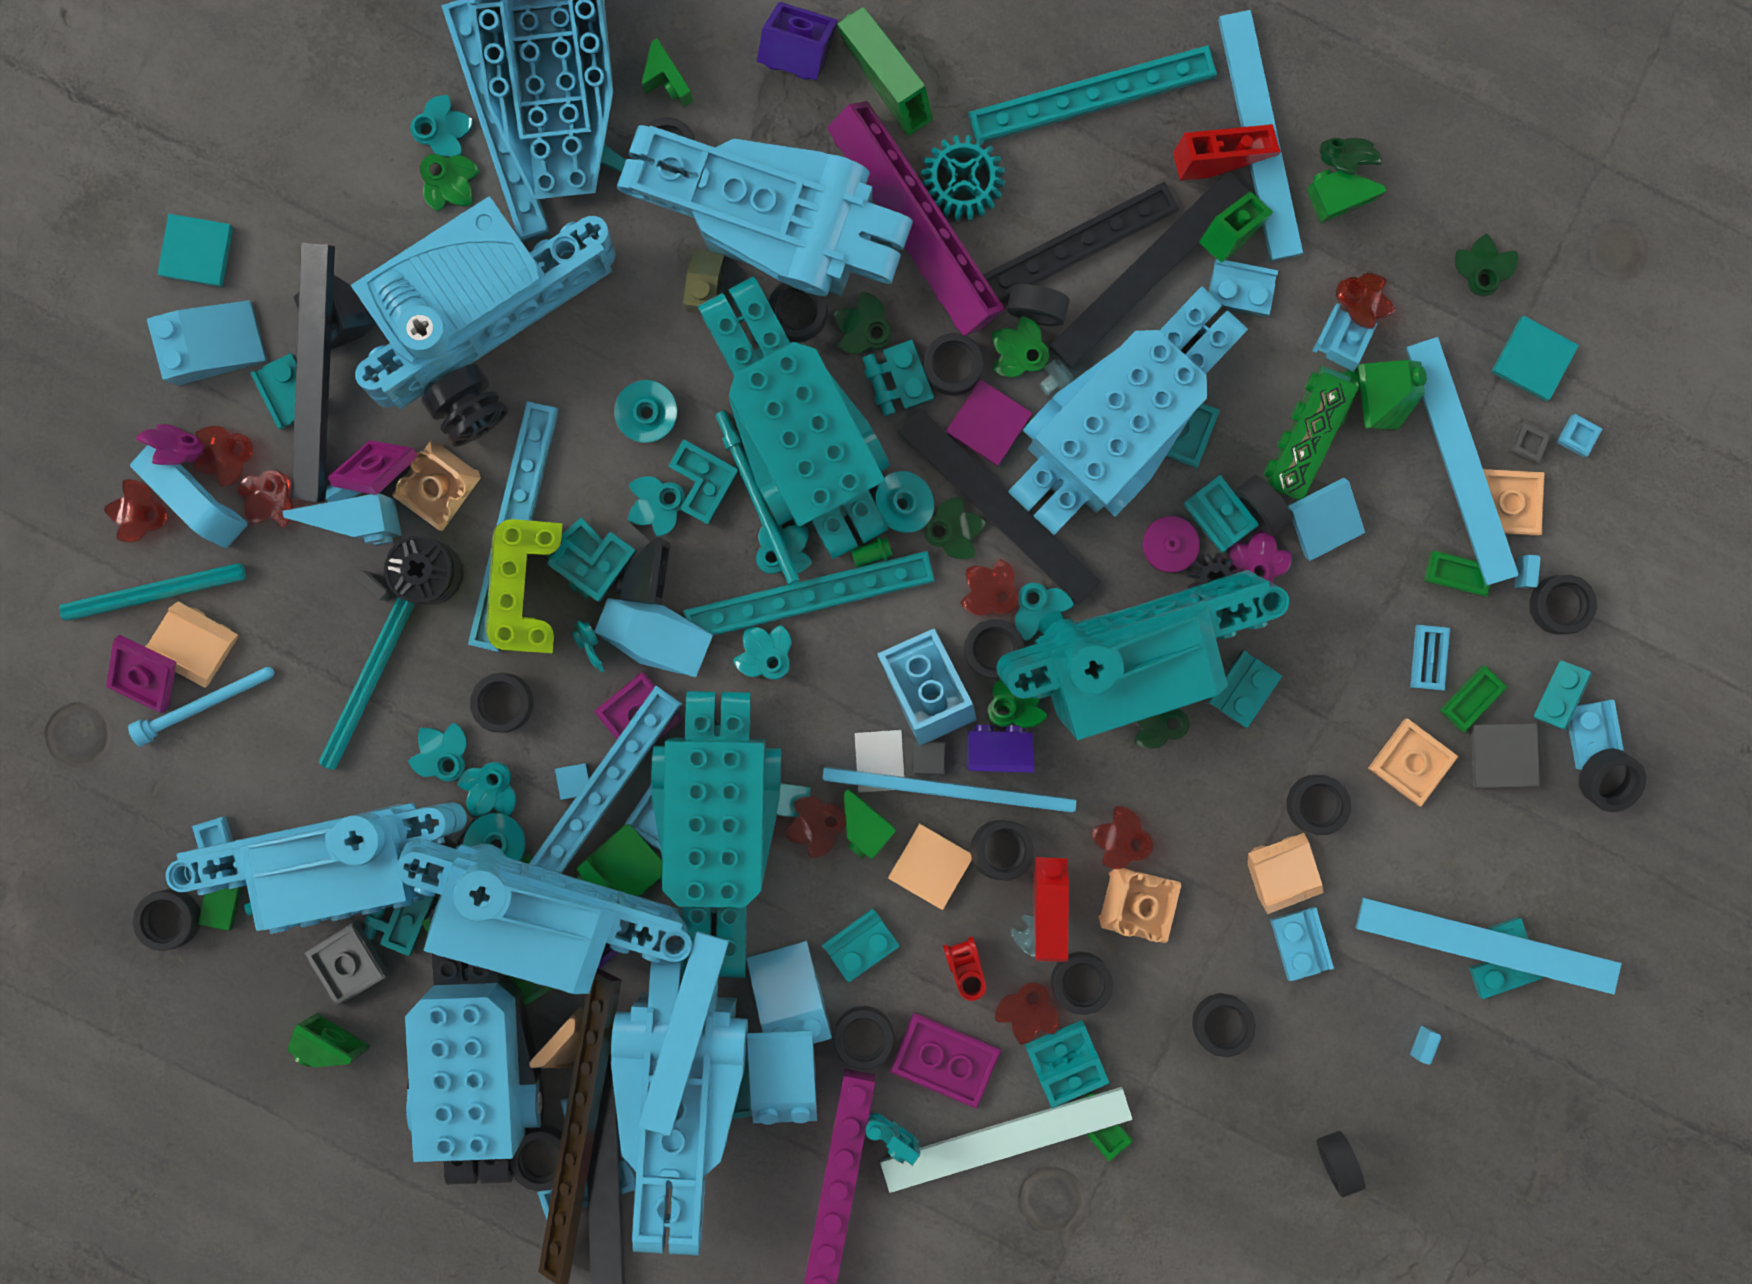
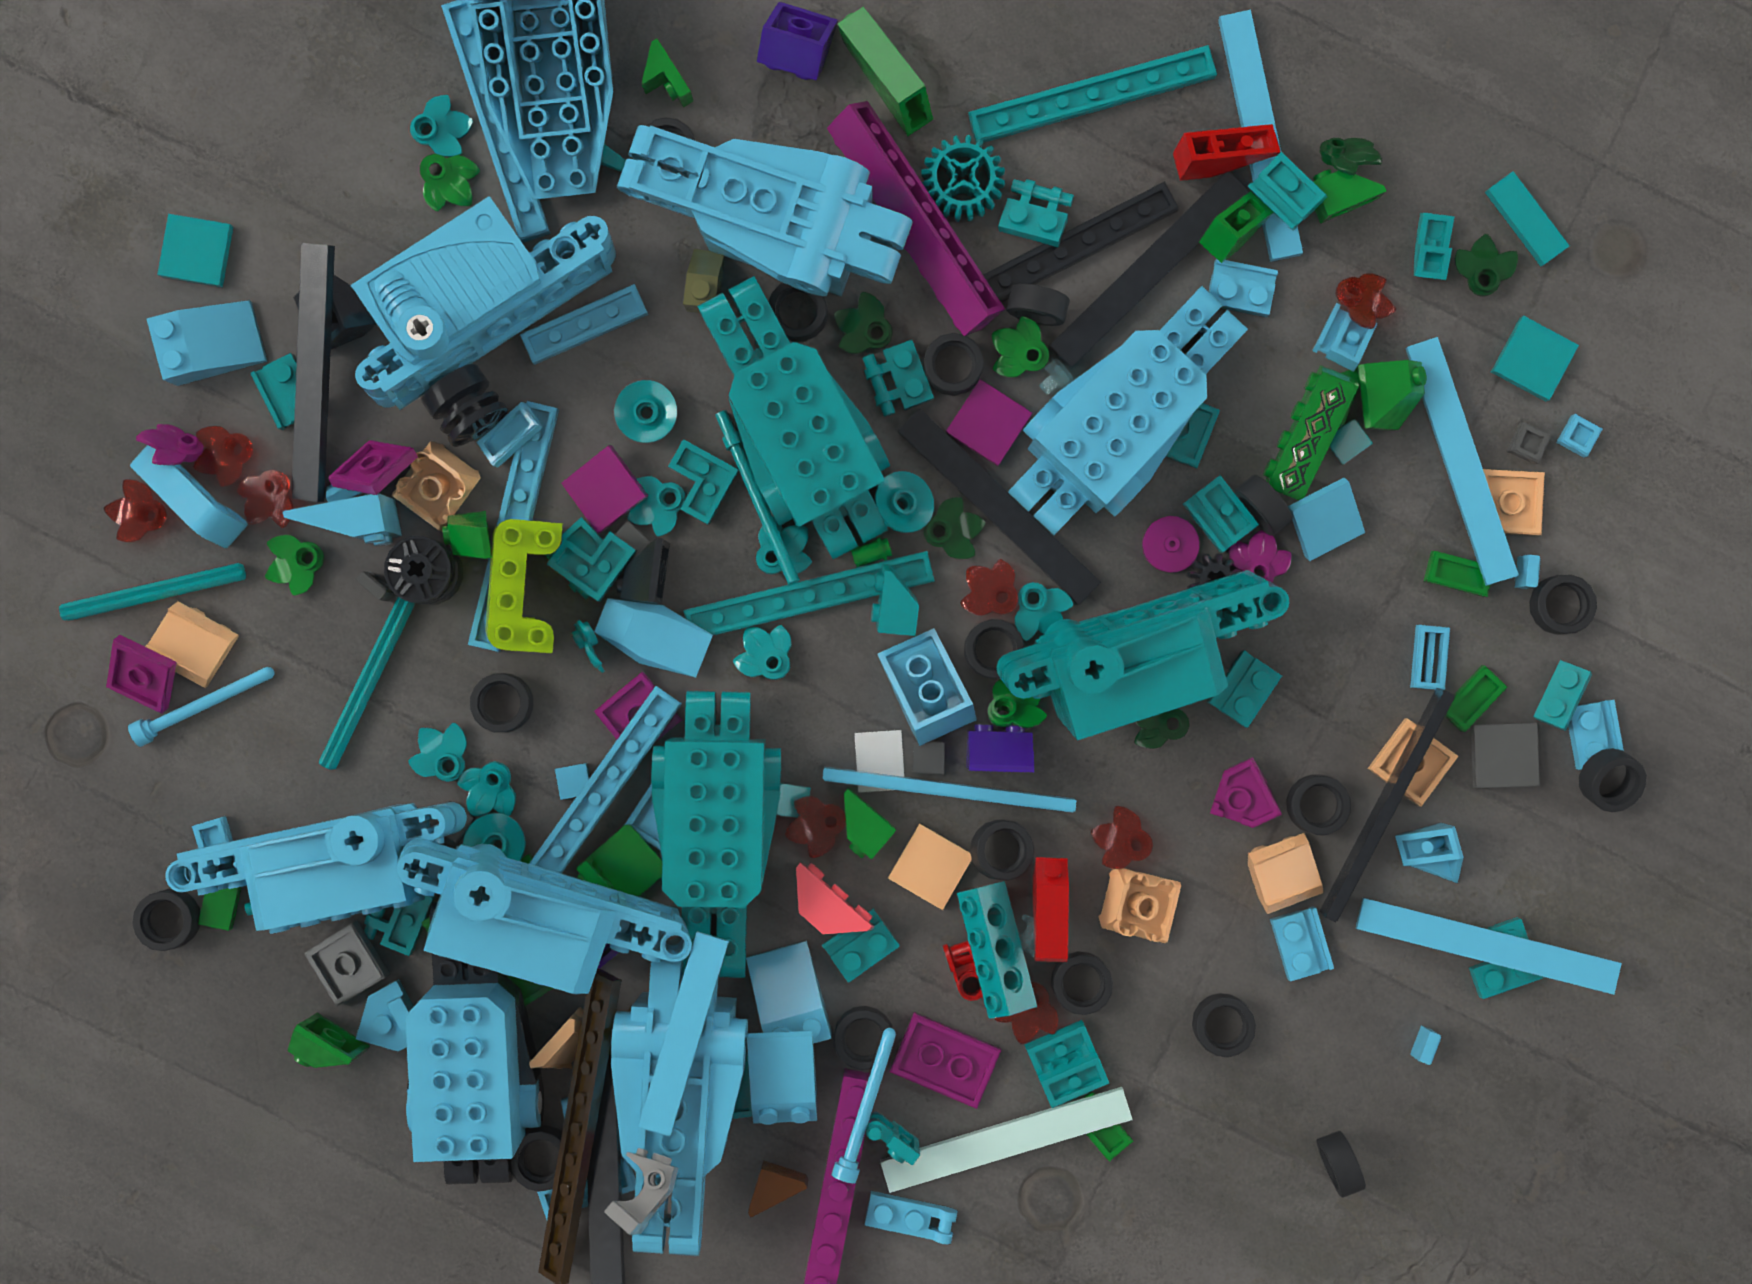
none -> green plate [265,535,324,596]
none -> medium azure plate [356,979,414,1052]
none -> green slope [442,511,492,559]
none -> medium azure tile [476,402,543,468]
none -> medium azure tile [520,284,648,365]
none -> magenta tile [561,445,648,534]
none -> light grey tile [604,1148,679,1235]
none -> reddish brown slope [748,1160,809,1218]
none -> coral slope [796,863,875,934]
none -> medium azure piece [831,1028,896,1184]
none -> medium azure plate [865,1191,958,1244]
none -> teal slope [871,564,919,636]
none -> teal brick [957,881,1037,1019]
none -> teal plate [998,179,1074,247]
none -> magenta plate [1210,757,1282,828]
none -> teal plate [1248,152,1327,231]
none -> black tile [1320,688,1455,923]
none -> teal slope [1329,419,1373,465]
none -> medium azure slope [1395,823,1464,883]
none -> teal slope [1414,213,1455,280]
none -> teal tile [1485,171,1569,267]

